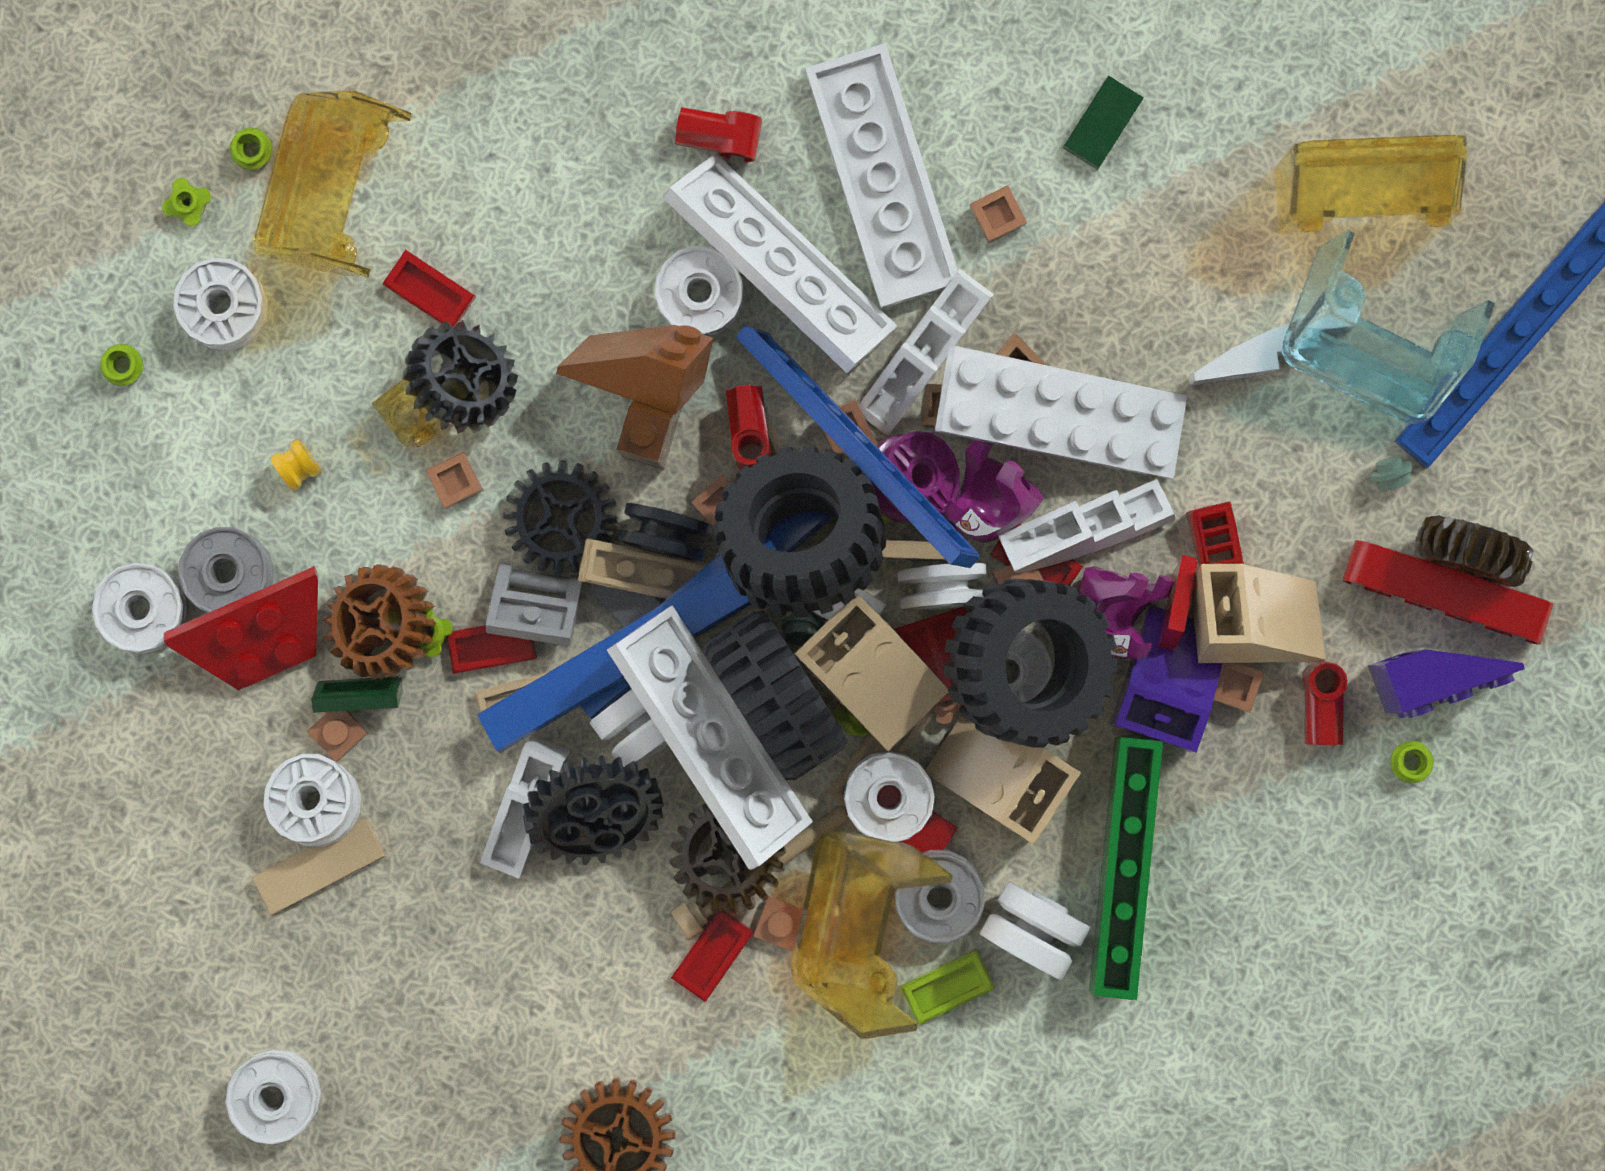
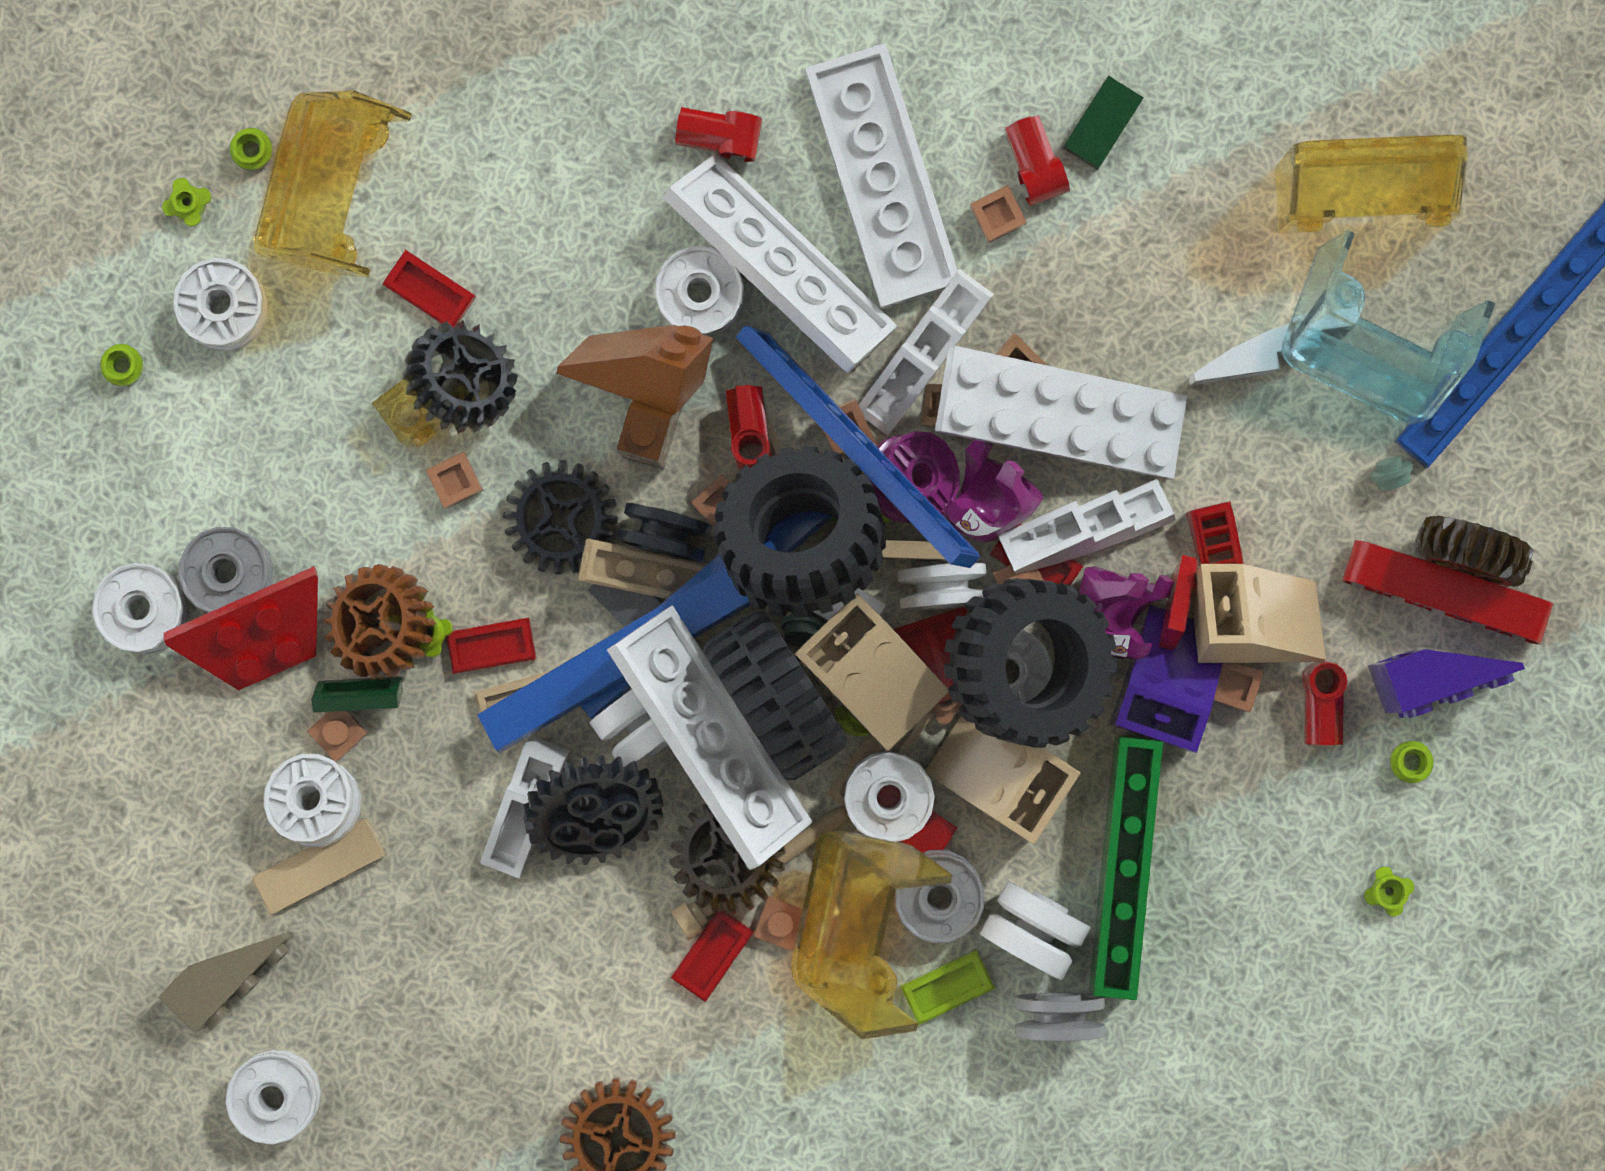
yellow wheel [270,438,323,492] -> none
light grey plate [485,563,584,646] -> none
none -> dark tan slope [158,932,292,1033]
none -> red piece [1004,115,1070,206]
none -> light grey wheel [1015,992,1106,1041]
none -> lime plate [1364,866,1414,917]

